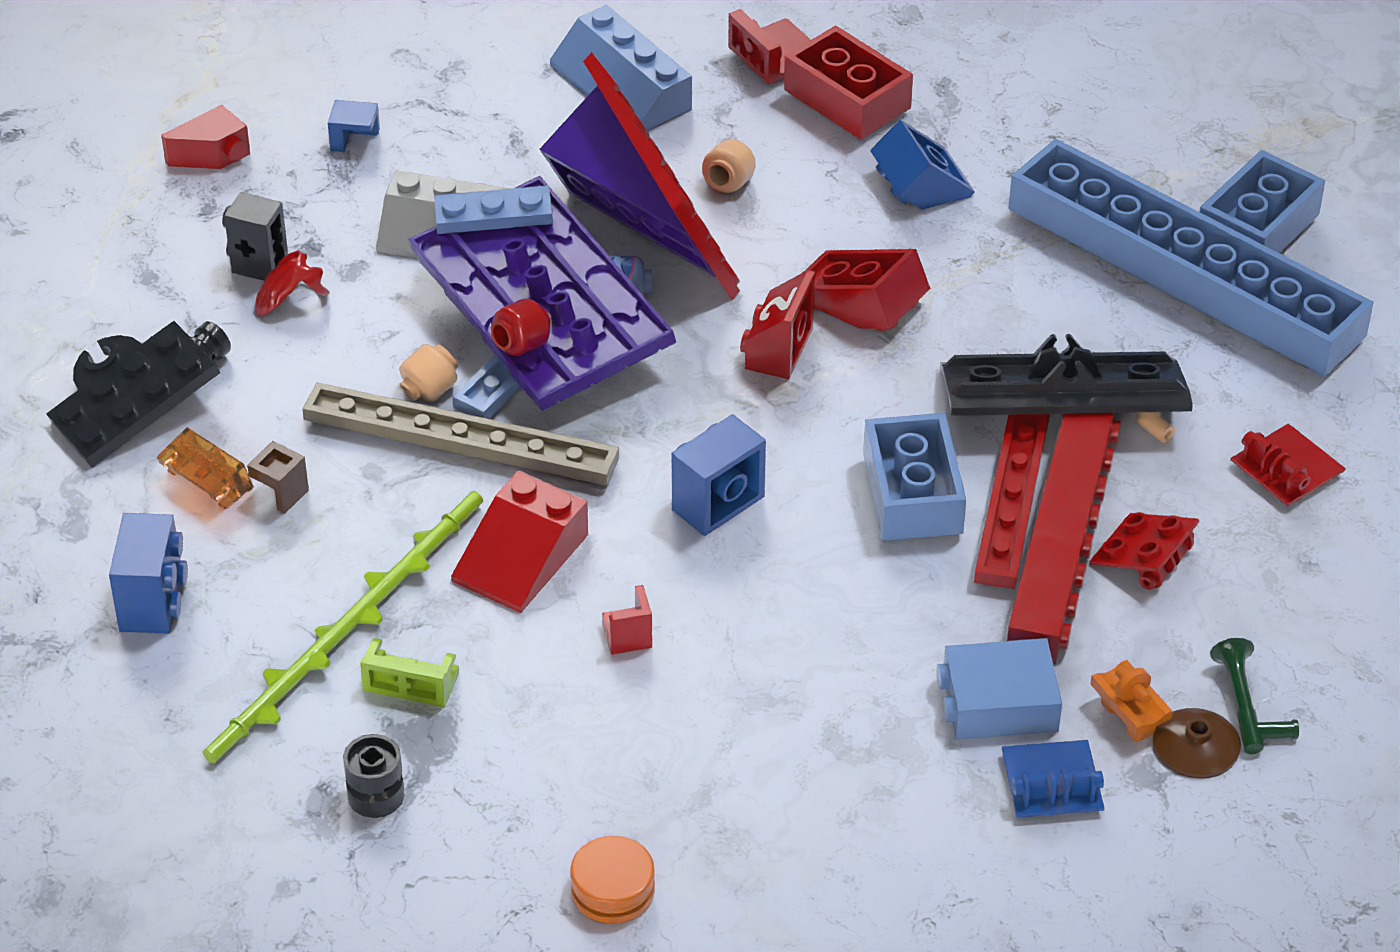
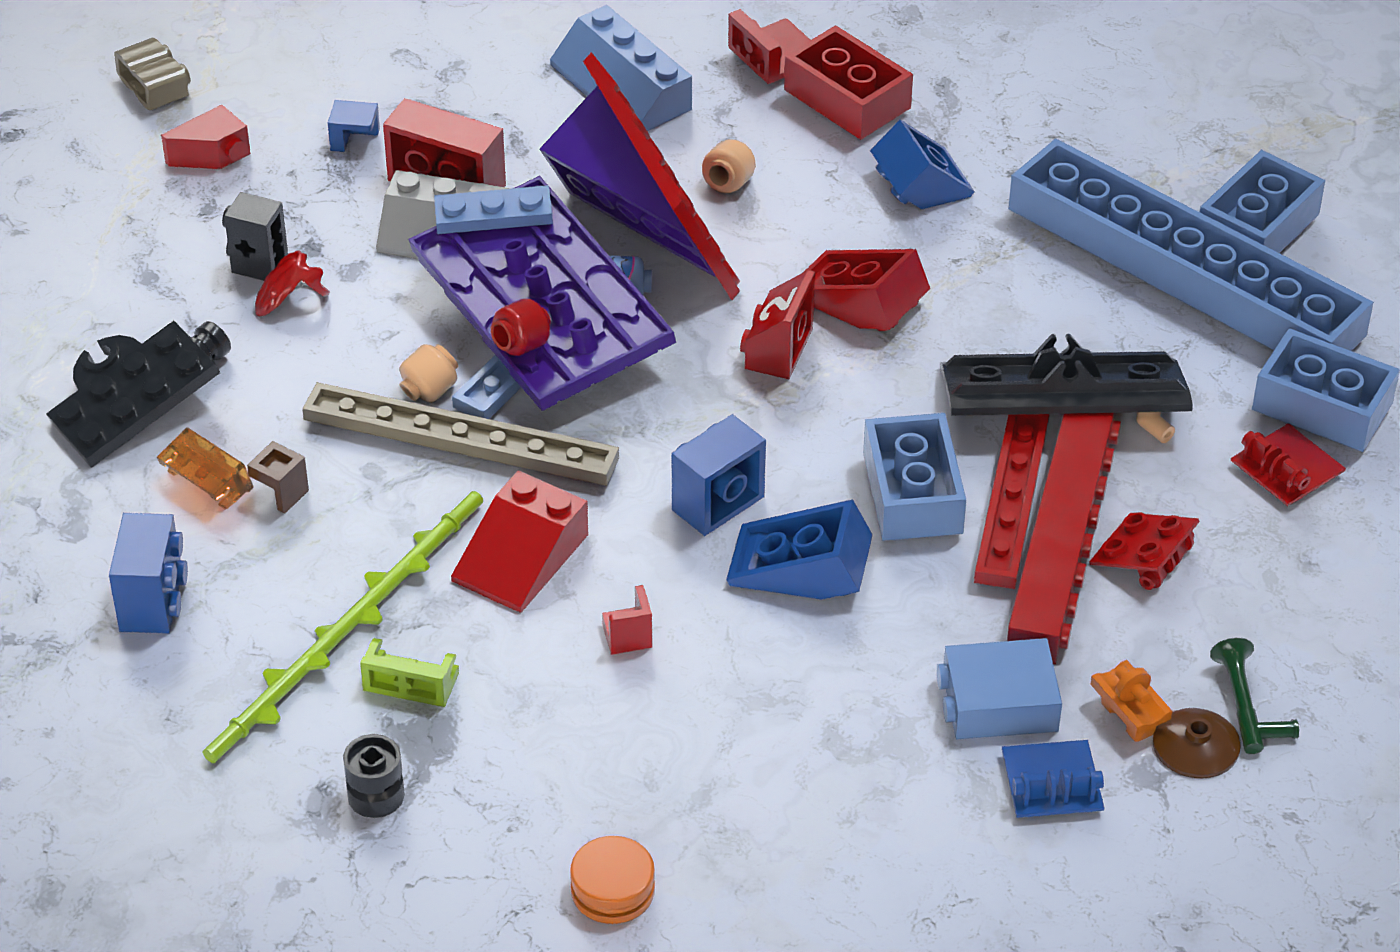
none -> dark tan brick [114,37,191,110]
none -> brick [383,98,506,187]
none -> blue slope [726,499,873,600]
none -> medium blue brick [1252,328,1400,452]

